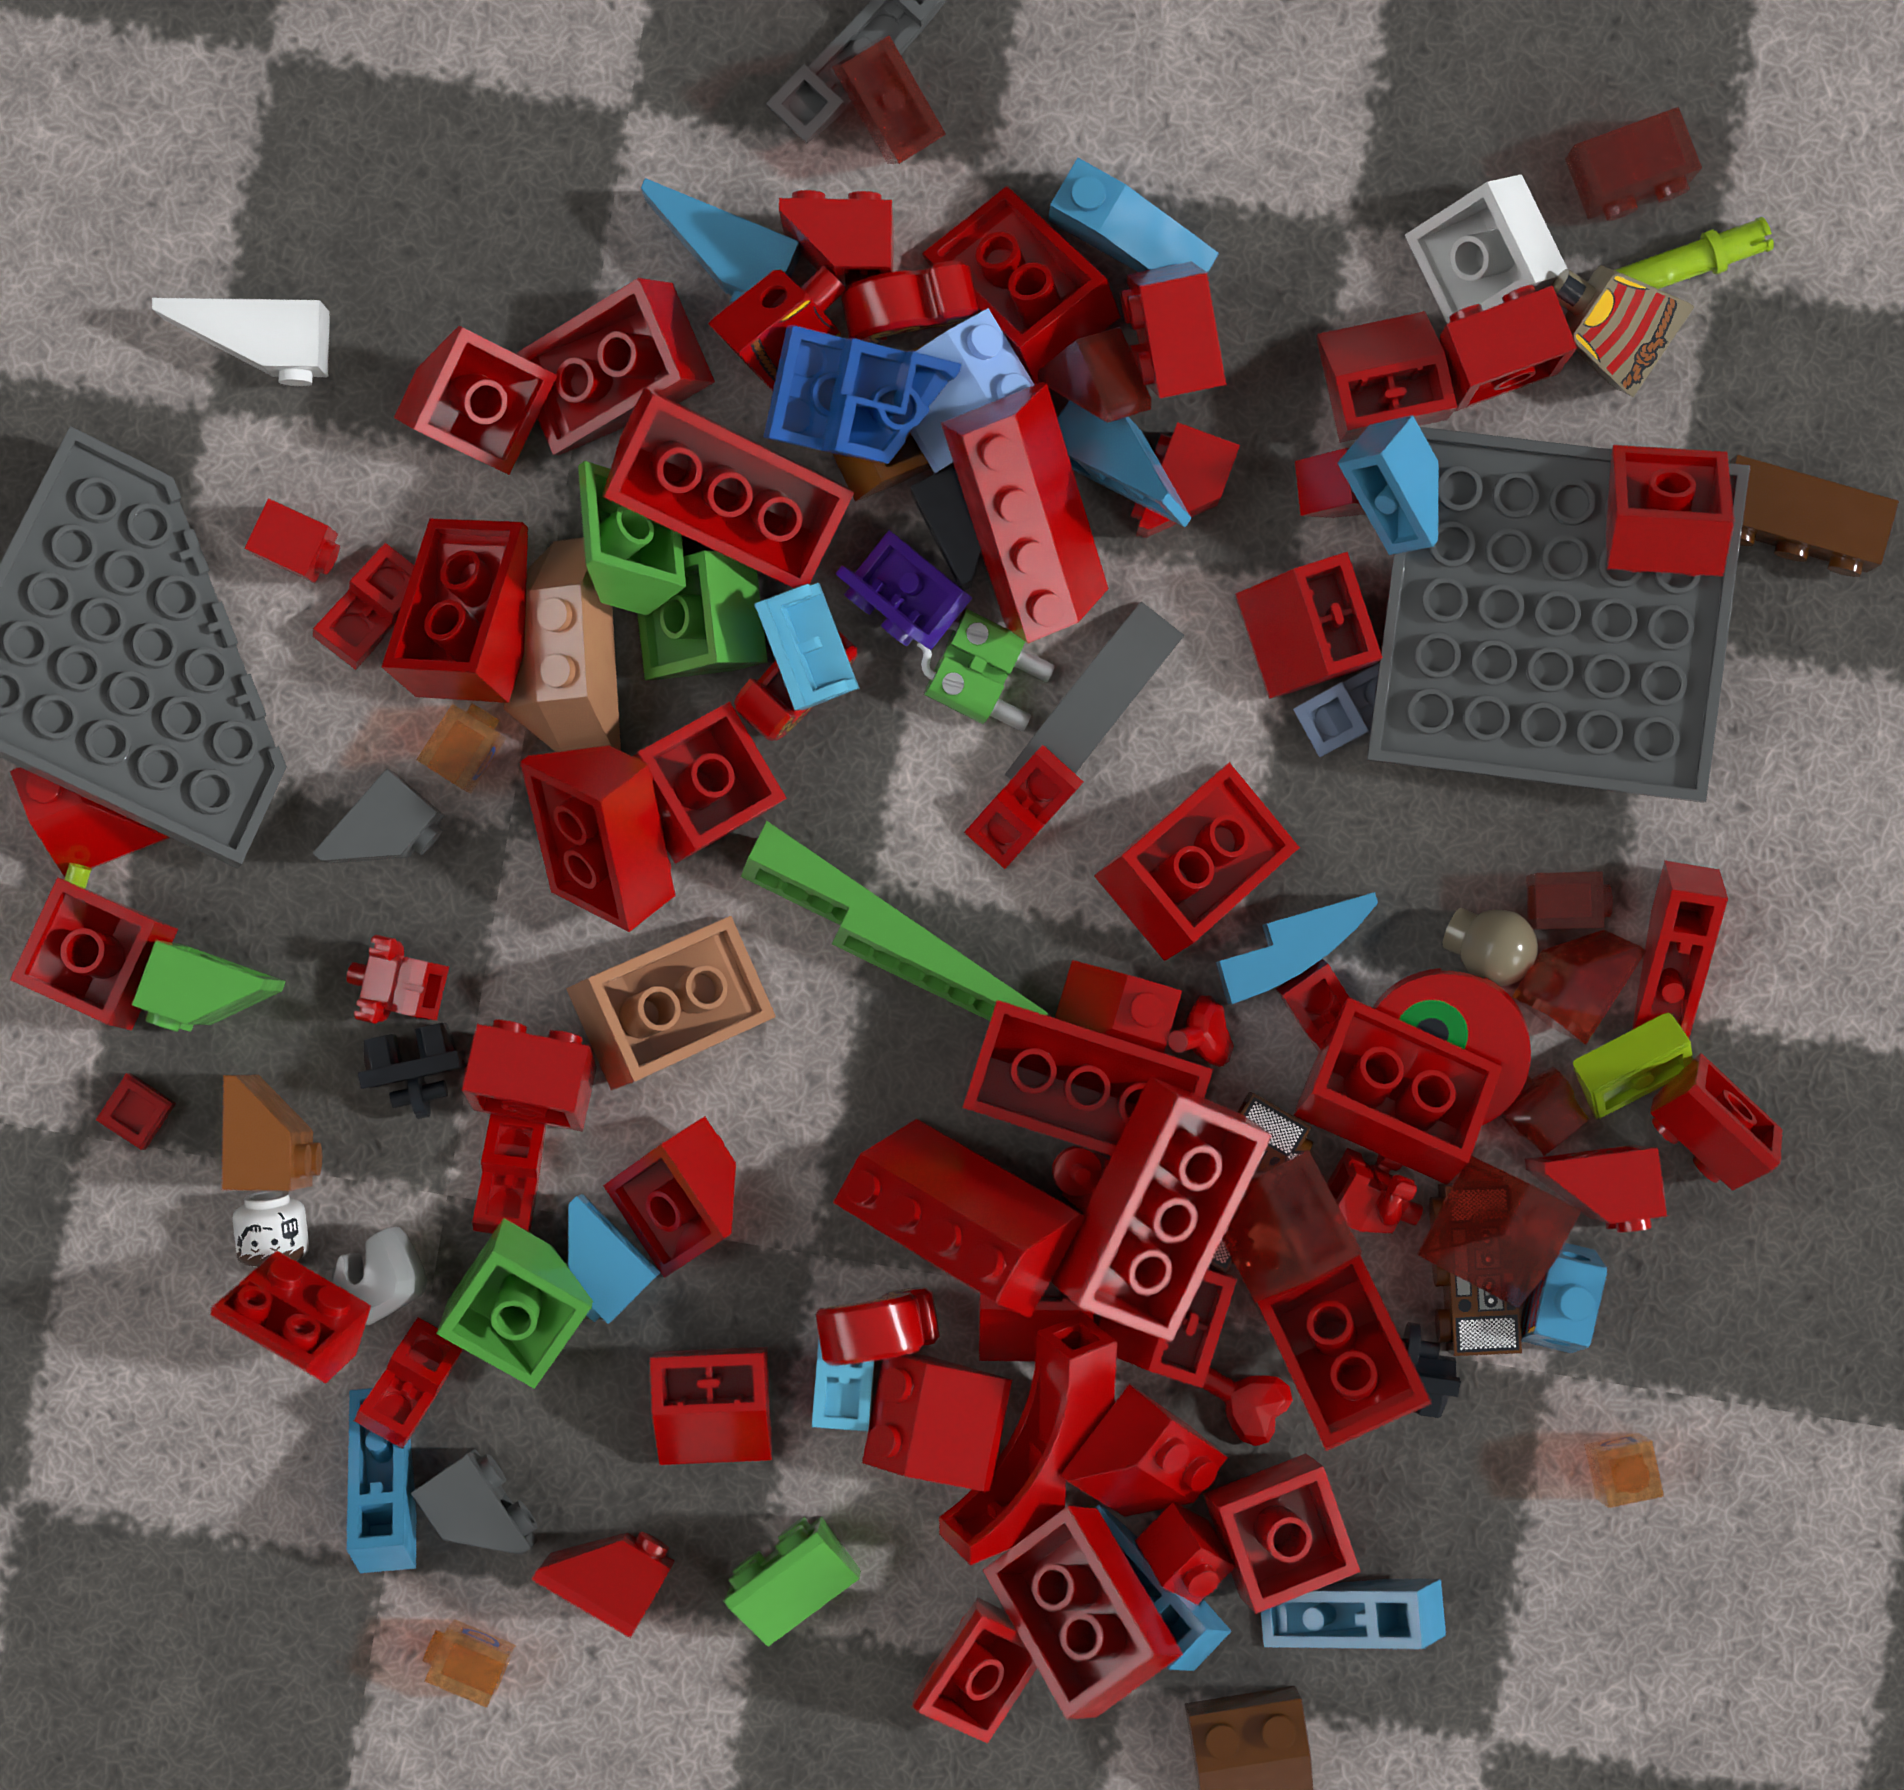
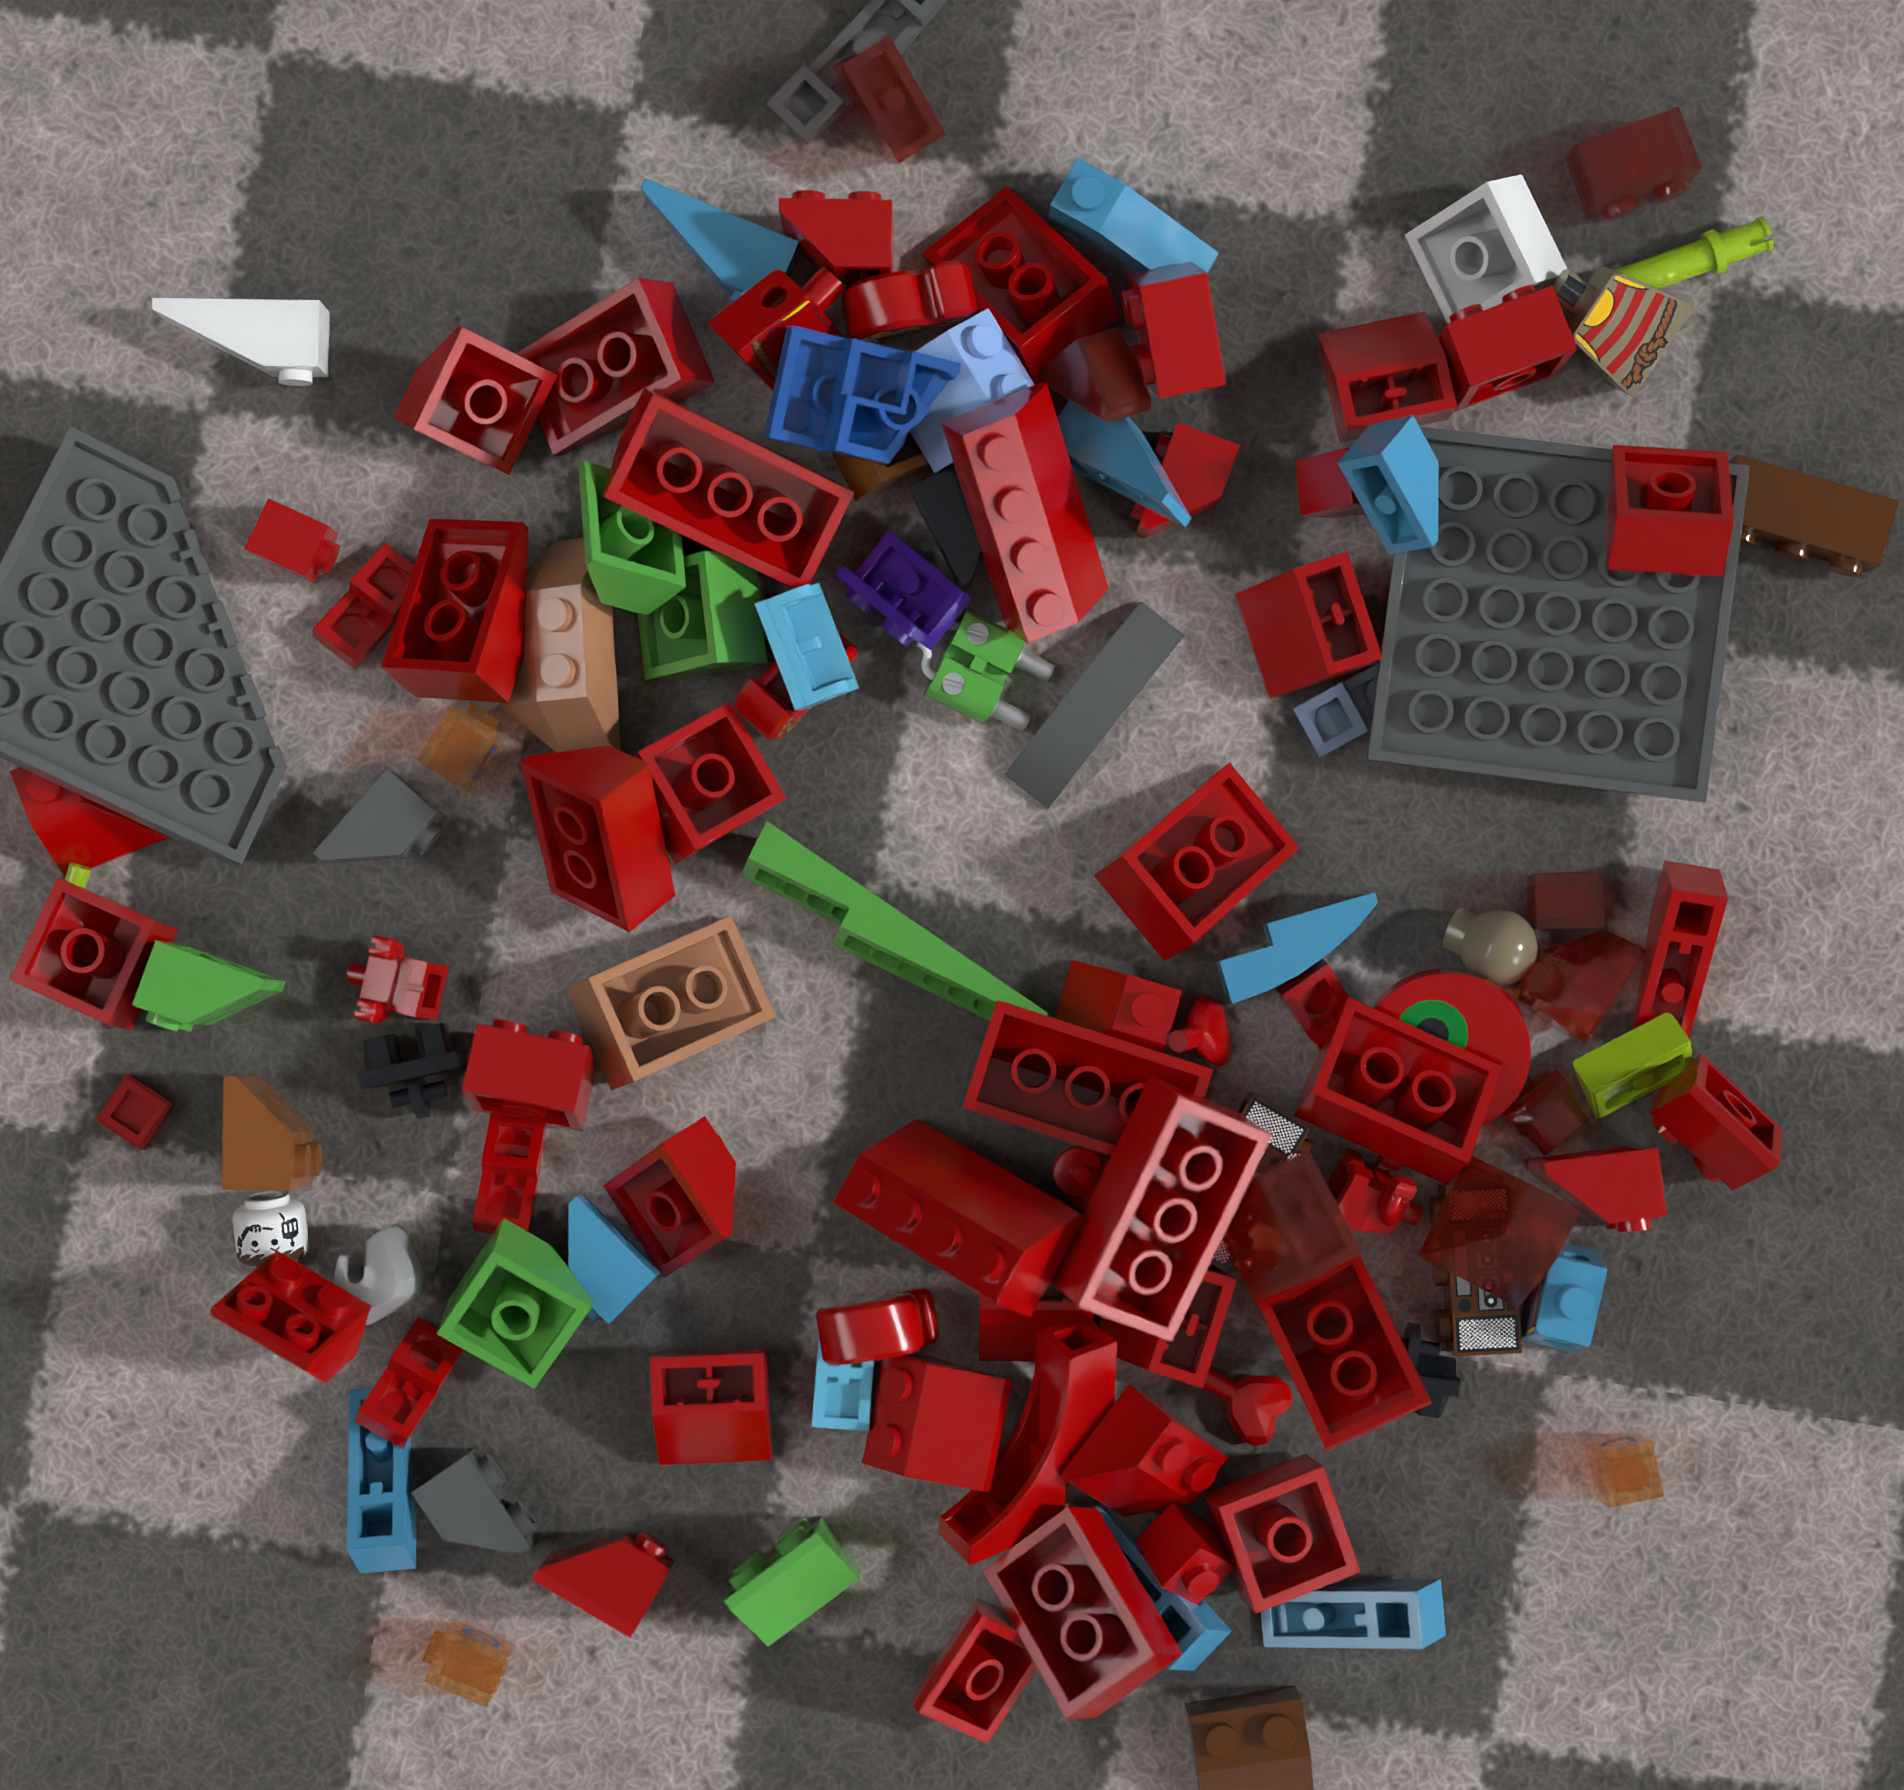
red slope [964,745,1084,869] -> none

